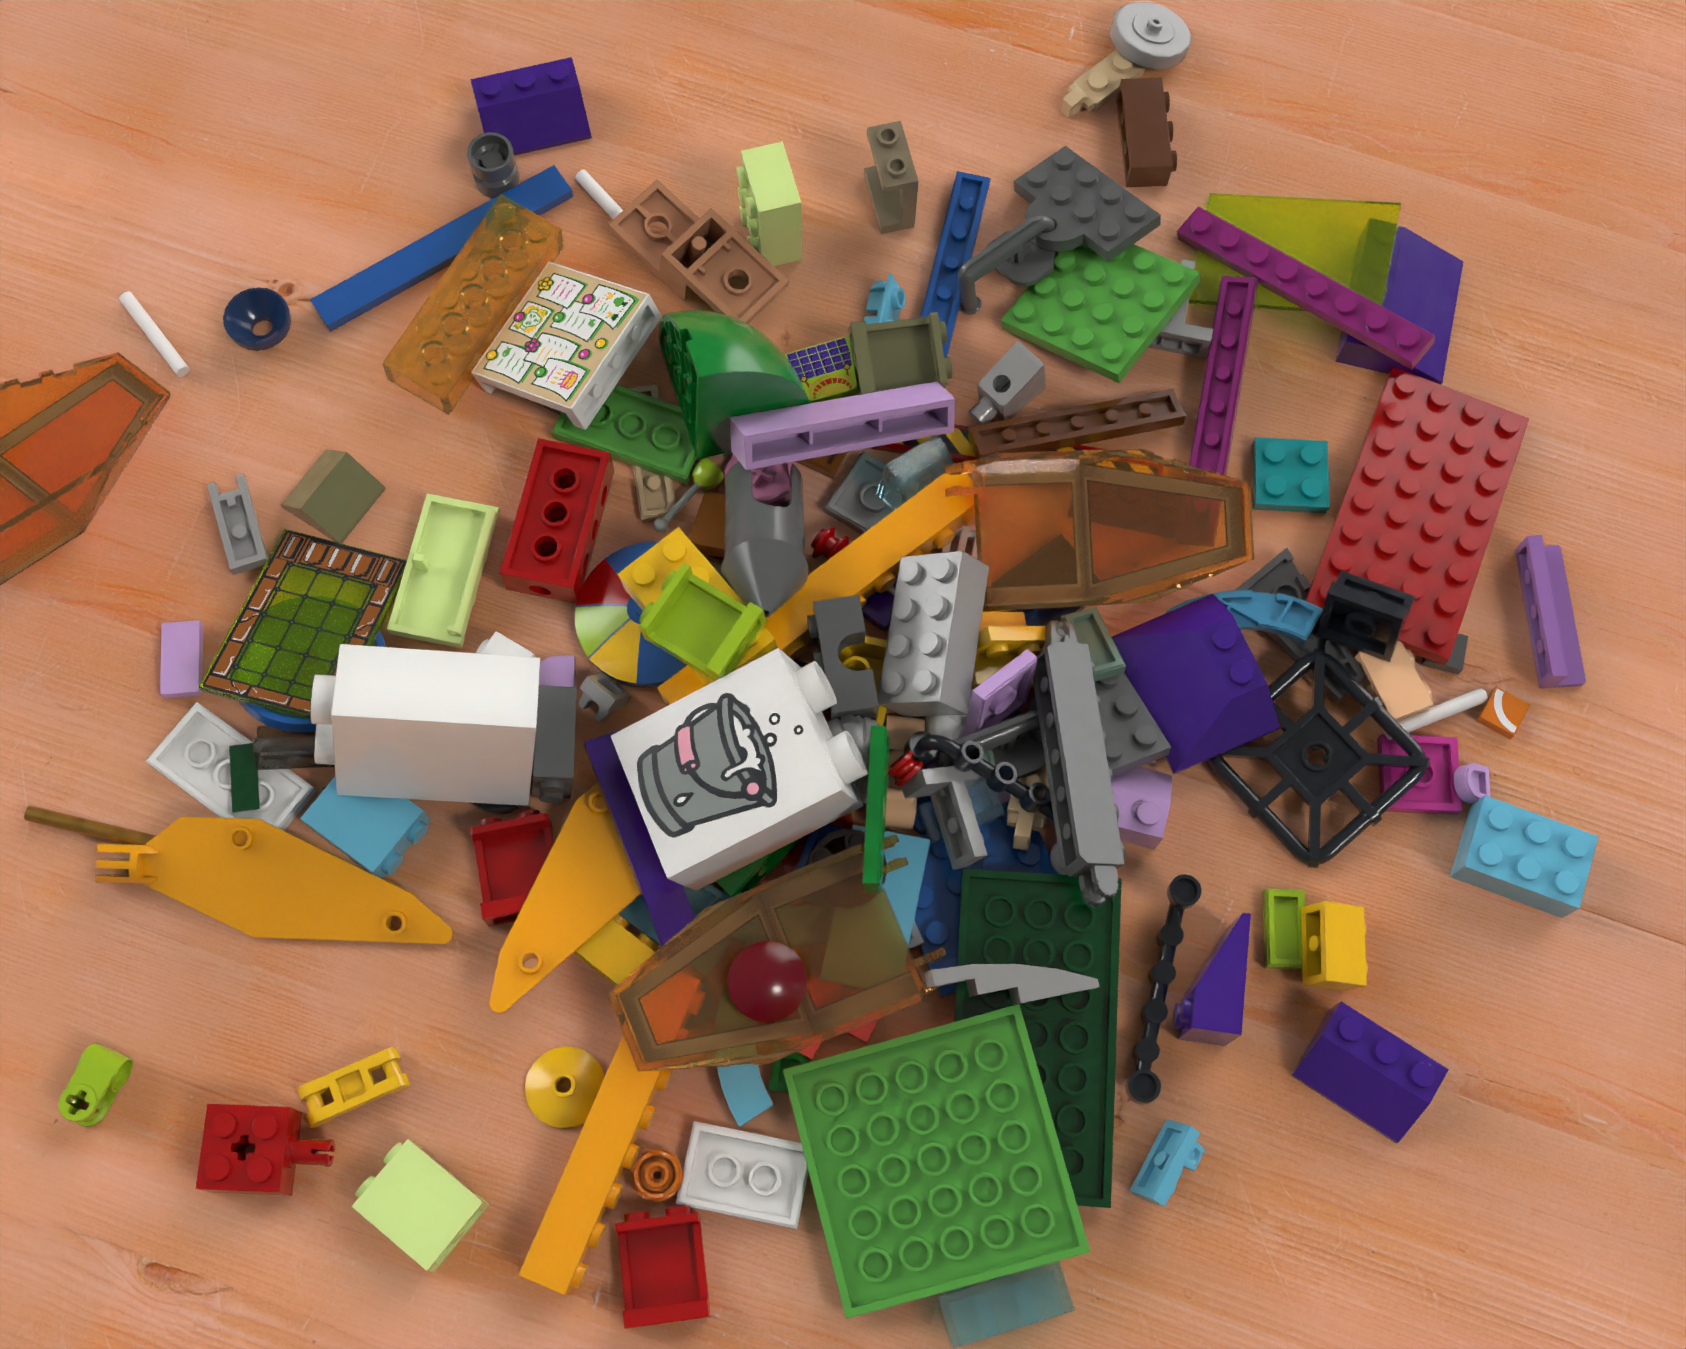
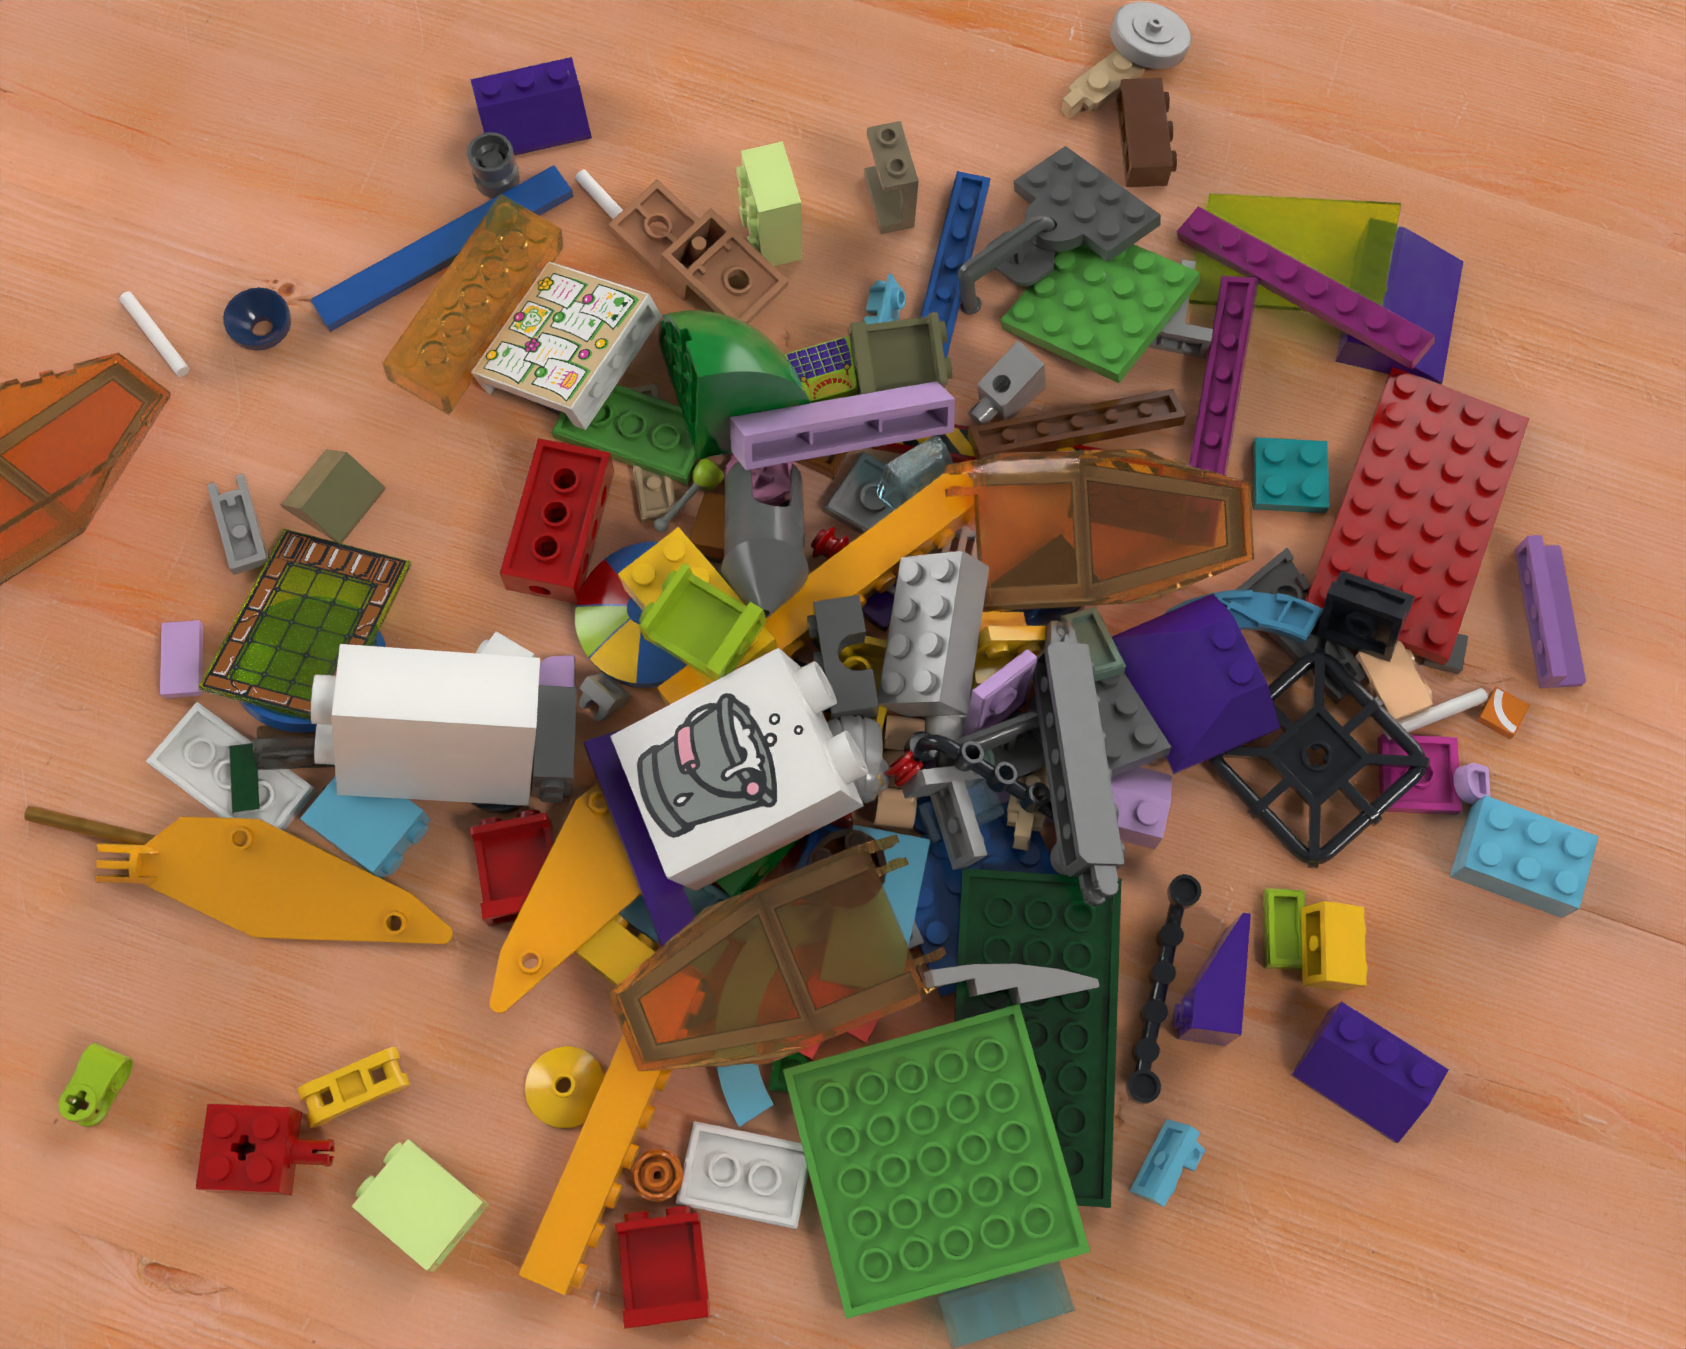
yellowish green container [387,493,500,648] -> none
dark red dish [727,941,808,1023] -> none
green tile [862,725,890,894] -> none

